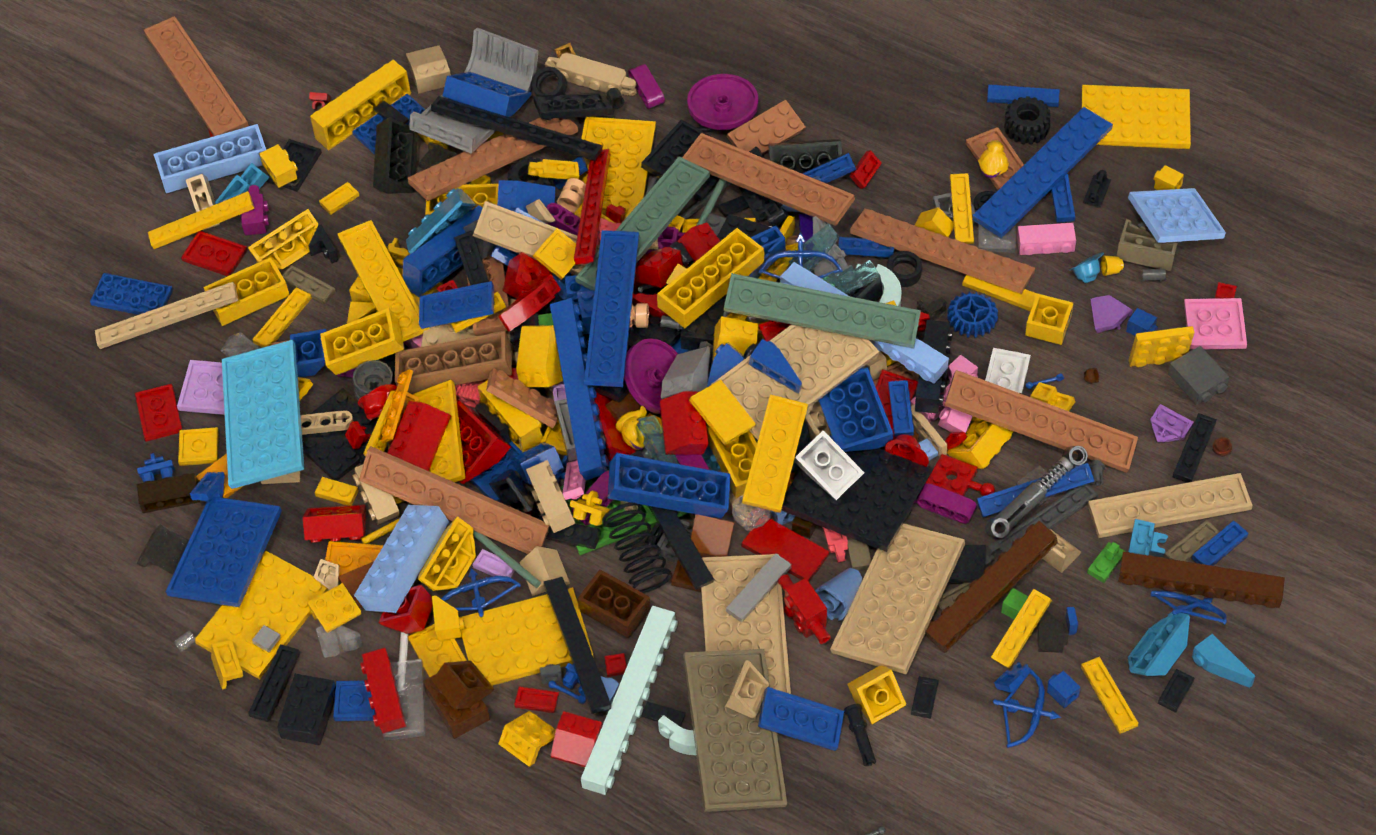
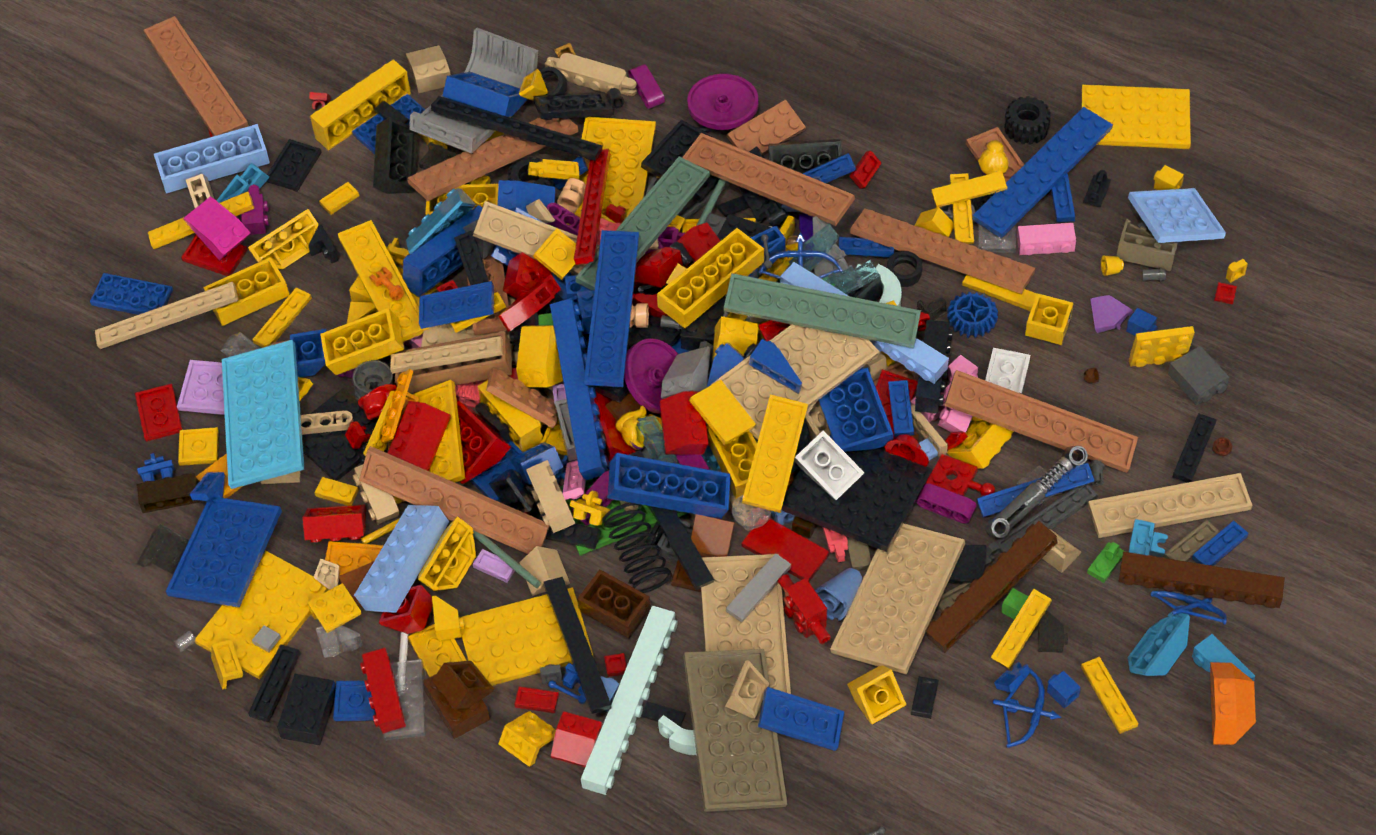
yellow brick [259,144,298,188] -> none
dark tan tile [282,265,336,305] -> none
blue piece [441,568,521,617] -> none
black pin [844,704,876,766] -> none
blue tile [987,85,1060,107] -> none
blue hinge [1026,374,1064,389] -> none
yellow slope [1030,382,1075,411] -> none
blue tile [1065,607,1078,635] -> none
dark azure piece [1069,252,1104,283] -> none
medium lavender slope [1150,404,1194,443] -> none
black tile [1157,669,1195,712] -> none
bright pink plate [1184,298,1247,349] -> none
none -> dark pink slope [183,196,250,261]
none -> orange hinge [369,267,404,300]
none -> tan tile [390,336,503,374]
none -> yellow slope [519,69,548,101]
none -> dark grey hinge [761,234,772,268]
none -> yellow tile [931,171,1007,208]
none -> orange wedge [1210,662,1256,745]
none -> yellow plate [1226,259,1248,283]

